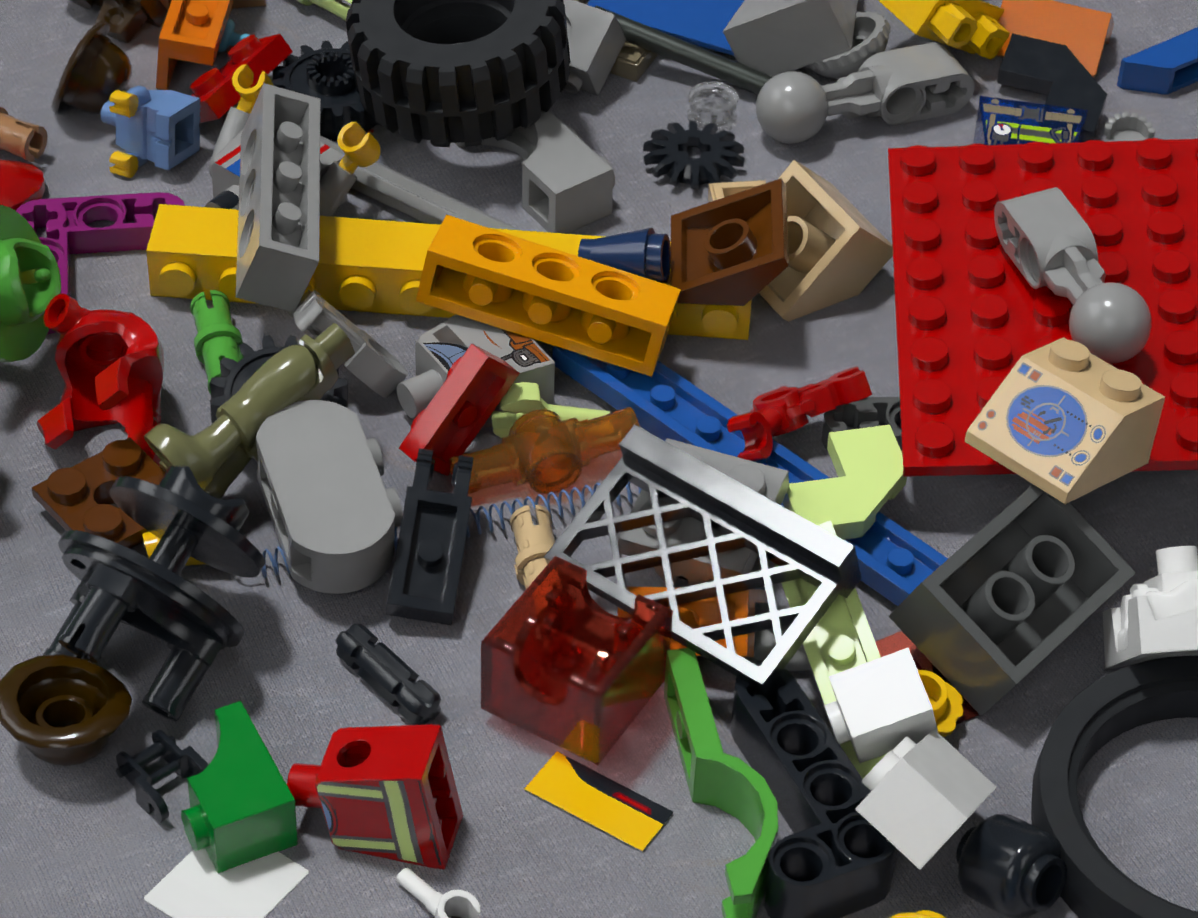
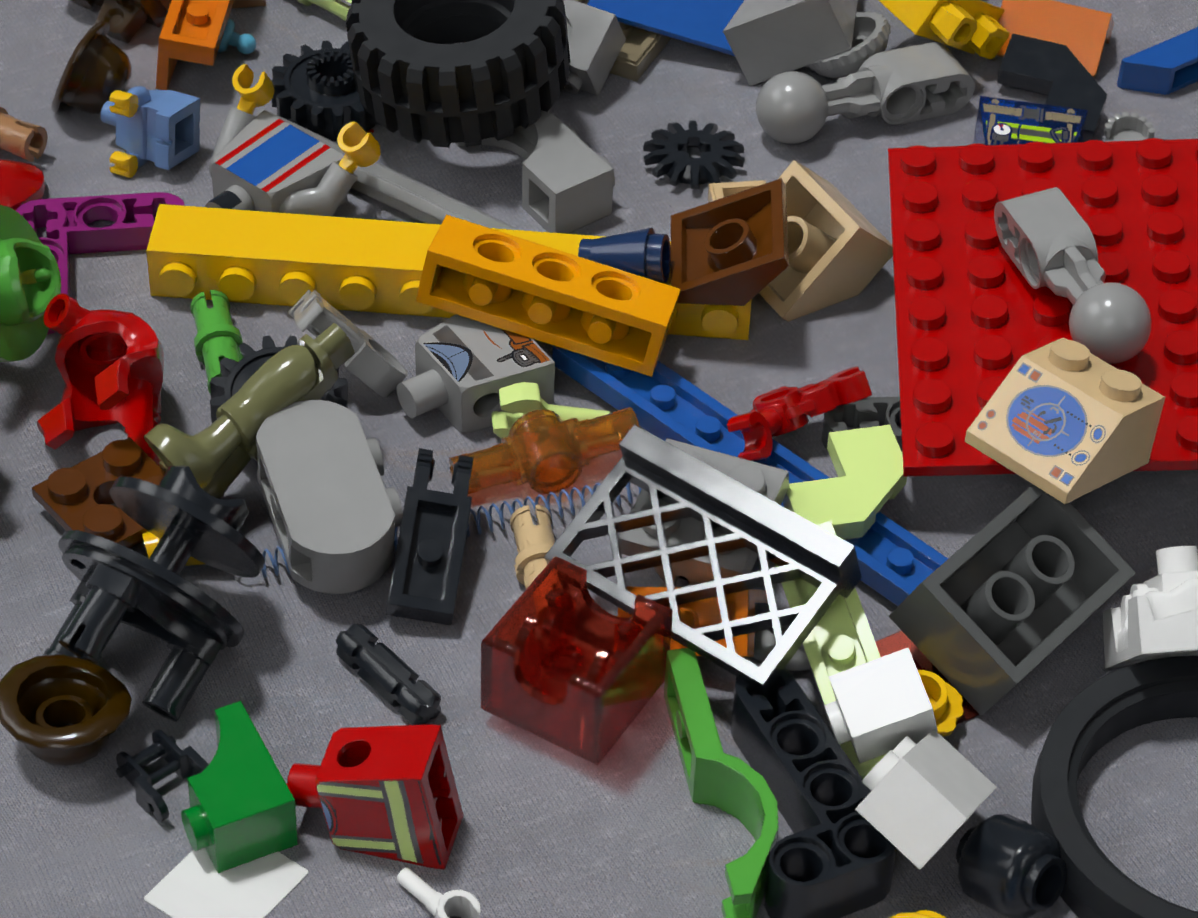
red plate [190,34,293,123] -> none
light grey brick [236,83,320,312] -> none
red plate [399,344,520,476] -> none
yellow sticker [524,751,674,851] -> none
pearl dark grey bar [595,5,772,95] -> none
clear bush [687,81,739,134] -> none

